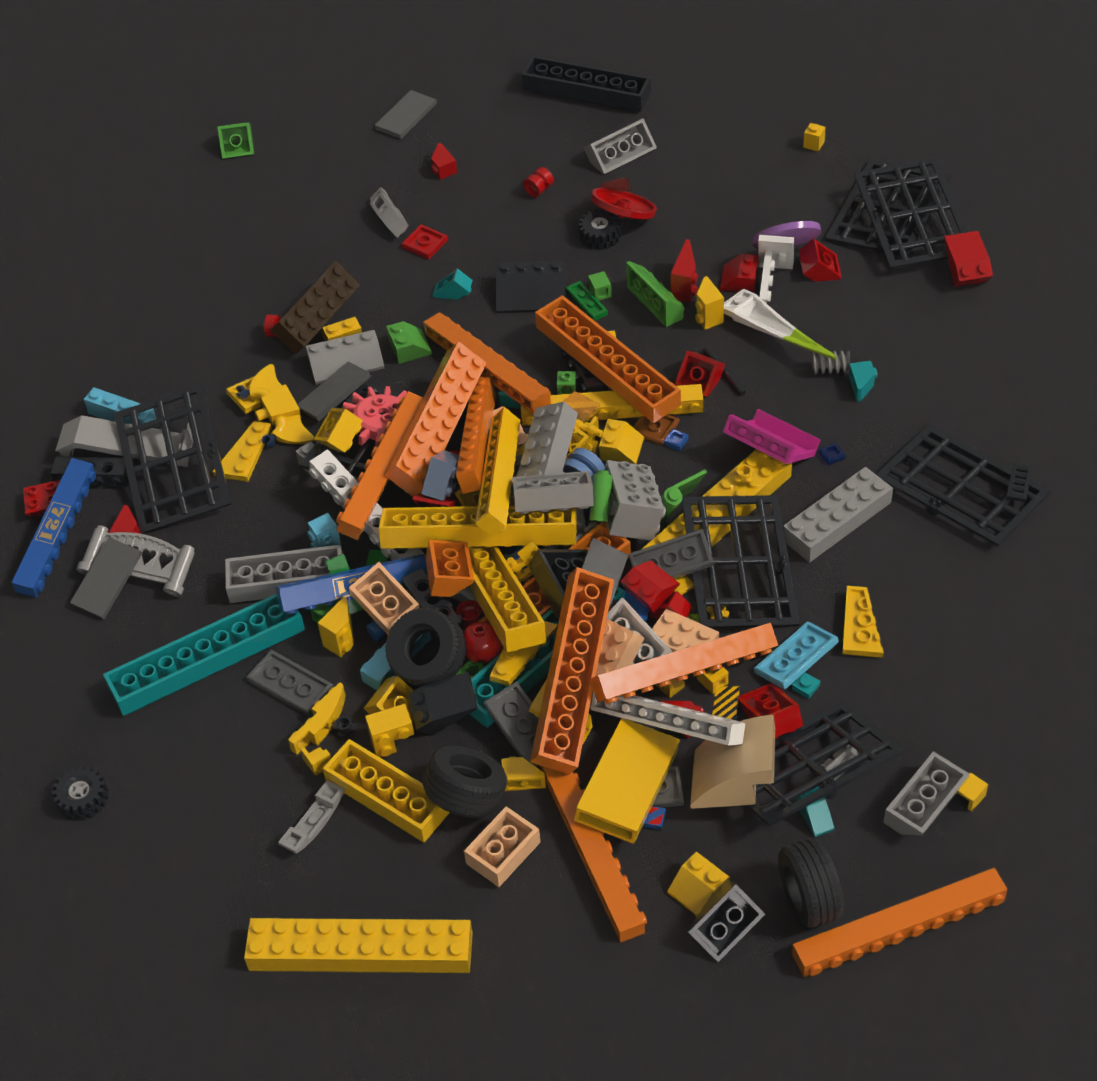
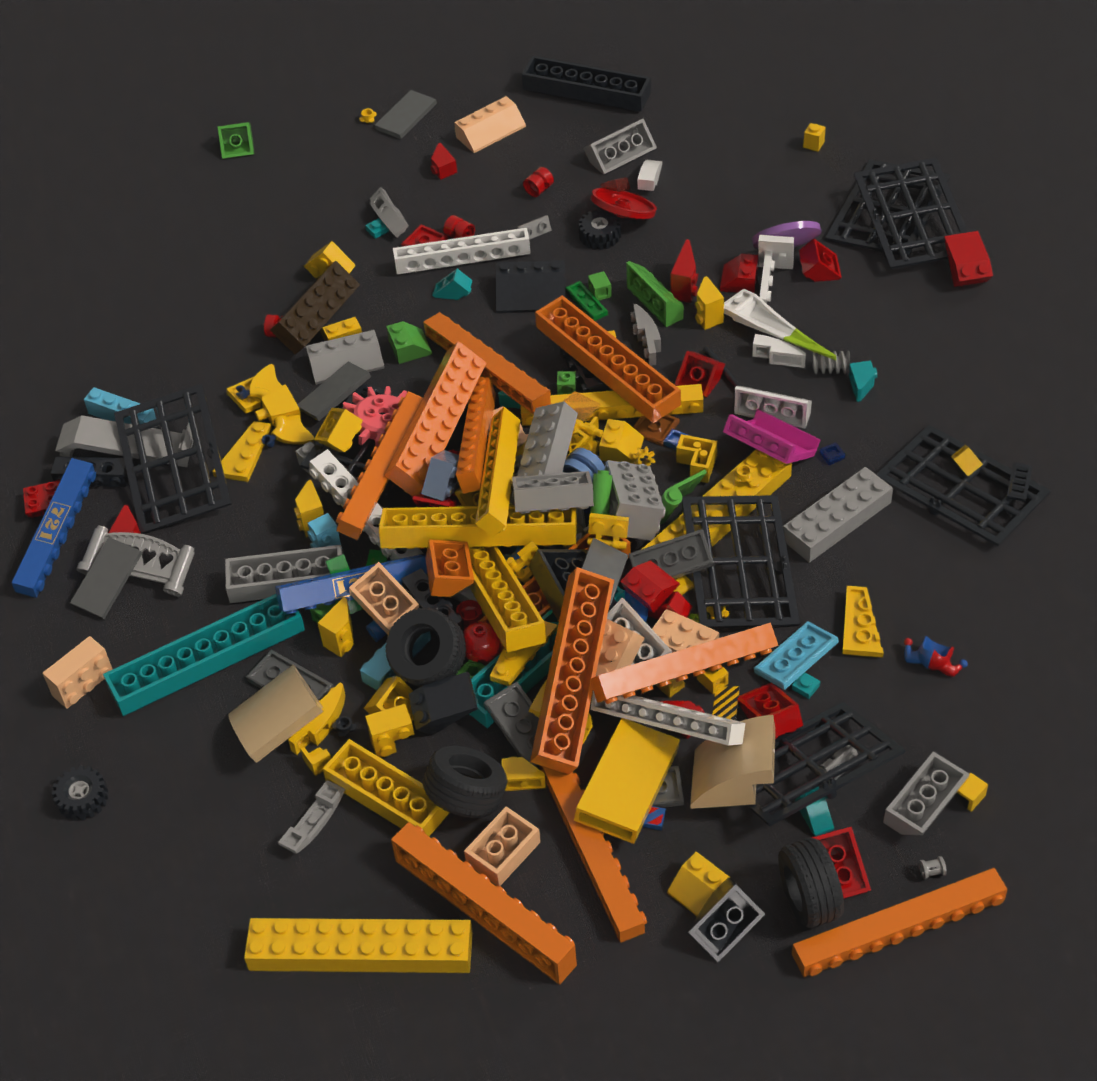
none -> light nougat brick [42,636,113,709]
none -> tan slope [228,665,323,763]
none -> yellow slope [294,480,324,537]
none -> yellow brick [304,241,355,278]
none -> yellow plate [359,108,377,123]
none -> teal plate [365,218,389,239]
none -> orange brick [391,822,577,985]
none -> white brick [393,228,530,274]
none -> red wheel [443,215,475,239]
none -> light nougat slope [454,96,526,153]
none -> light grey hinge [518,215,552,240]
none -> yellow plate [587,513,629,550]
none -> light grey slope [631,304,661,366]
none -> yellow gear [632,446,655,466]
none -> white slope [637,160,662,191]
none -> yellow brick [676,434,717,483]
none -> white slope [734,386,812,429]
none -> white slope [752,334,806,368]
none -> red slope [812,826,871,898]
none -> piece [904,636,968,677]
none -> light grey bush [919,856,947,880]
none -> yellow panel [951,444,983,476]

